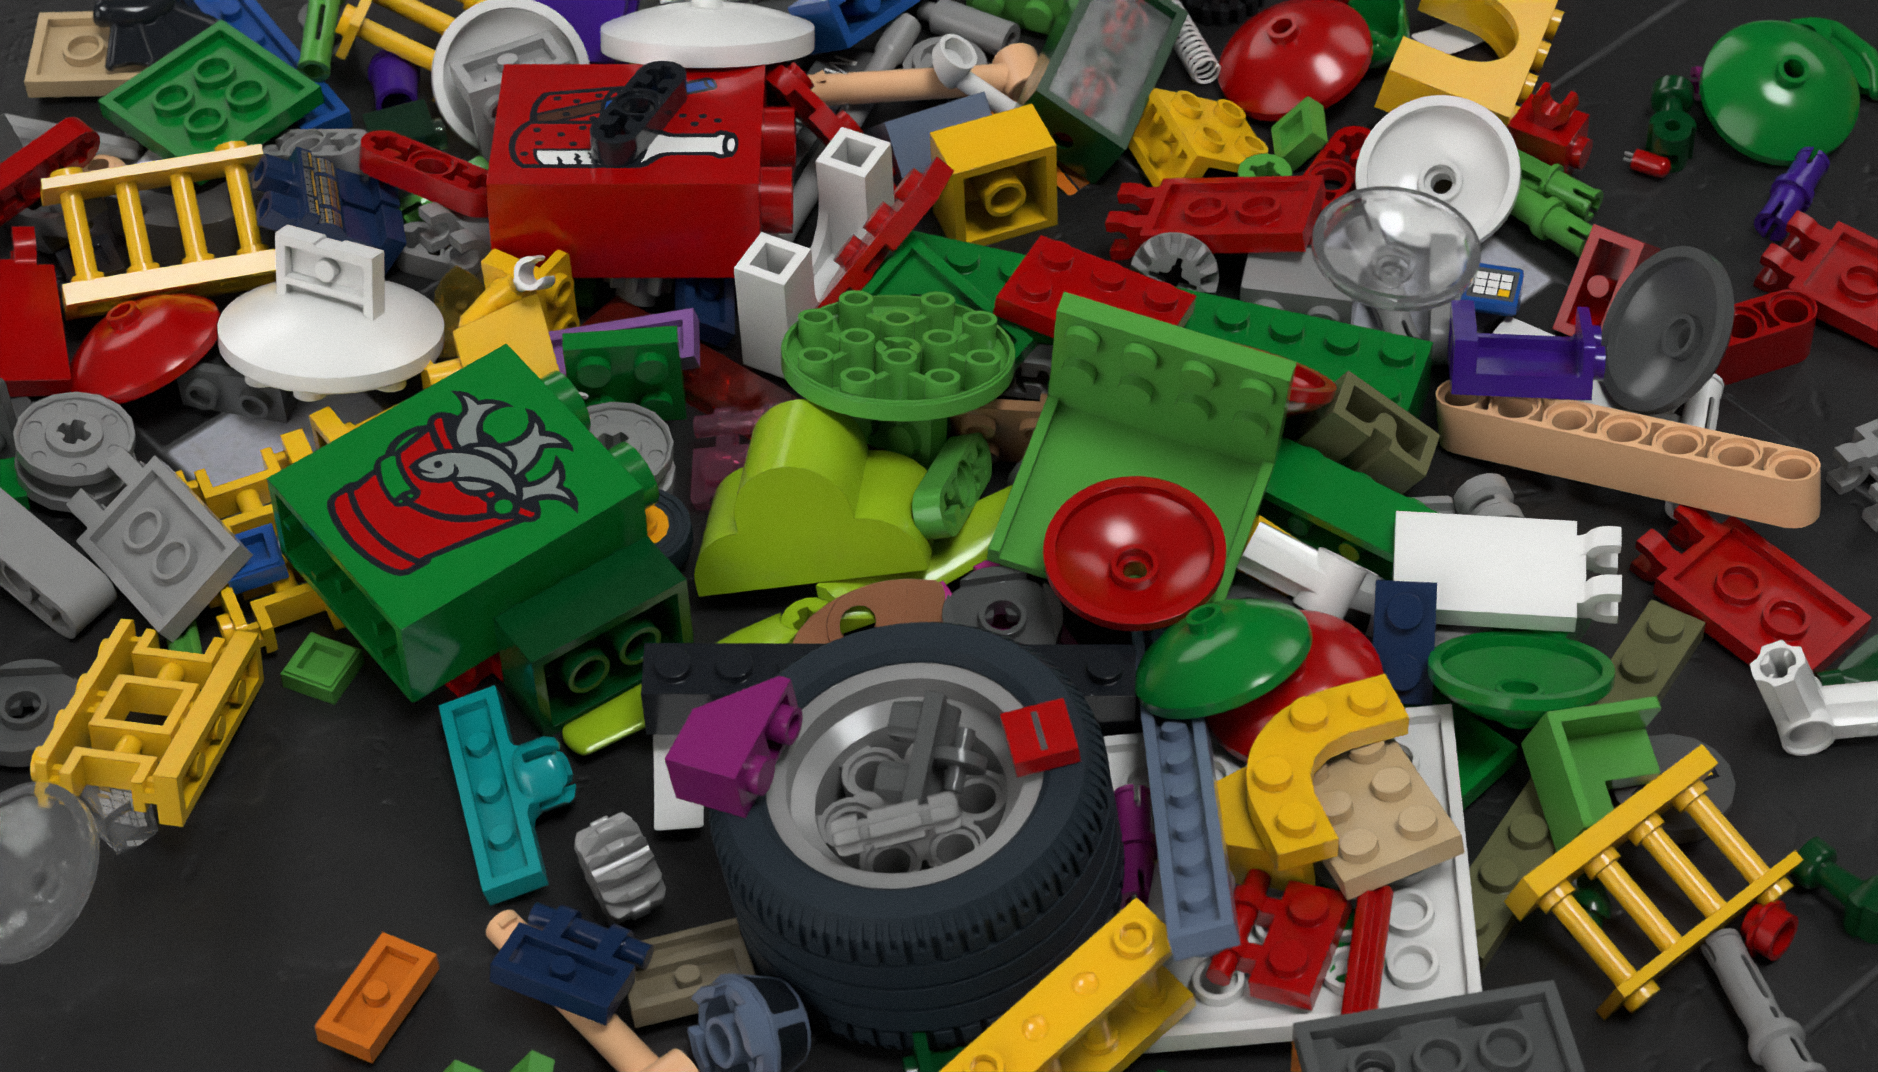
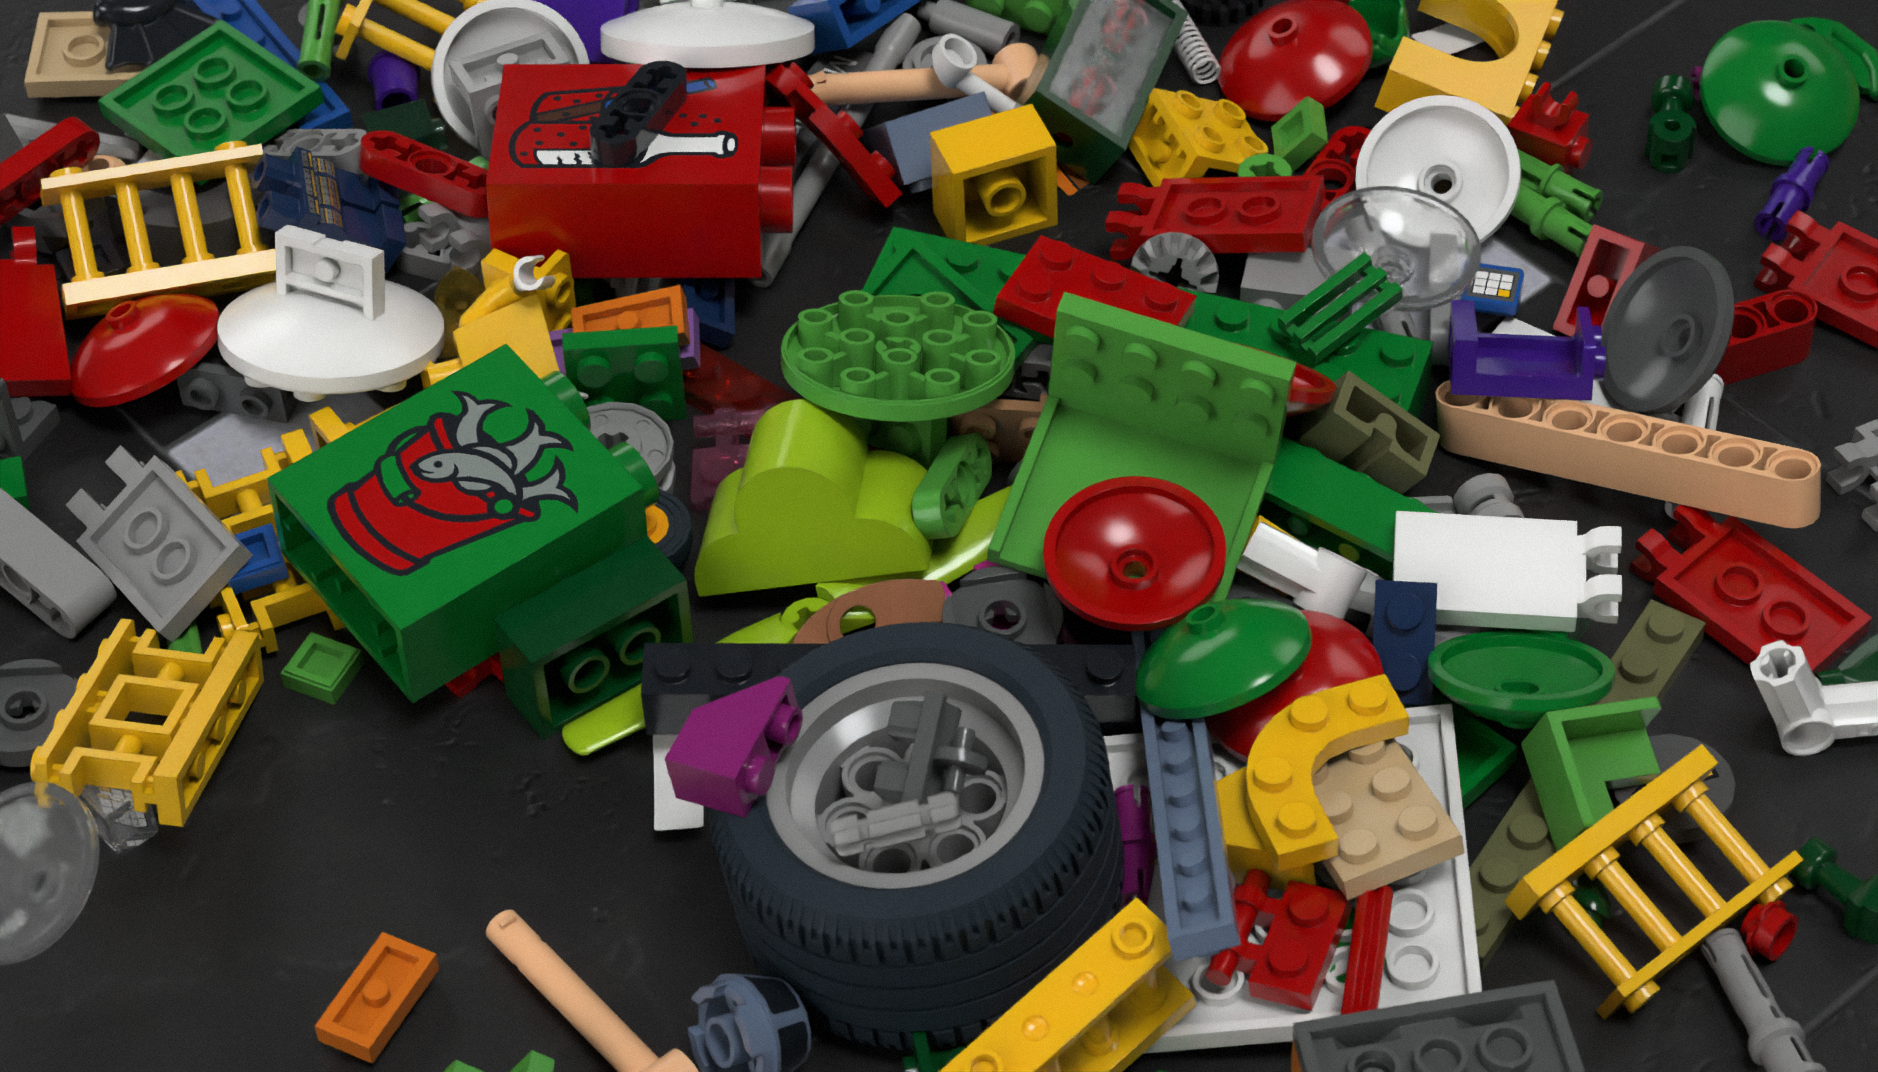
light grey wheel [13,391,136,513] -> none
teal plate [438,685,576,906] -> none
dark blue plate [490,902,654,1026] -> none
light grey gear [574,812,666,924] -> none
dark tan plate [626,918,755,1028] -> none
white arch [734,127,895,379] -> none
red wing [815,157,954,309] -> none
red tile [1000,698,1081,778] -> none
red piece [1623,148,1671,178] -> none
none -> orange plate [571,285,691,346]
none -> green tile [1278,251,1403,364]

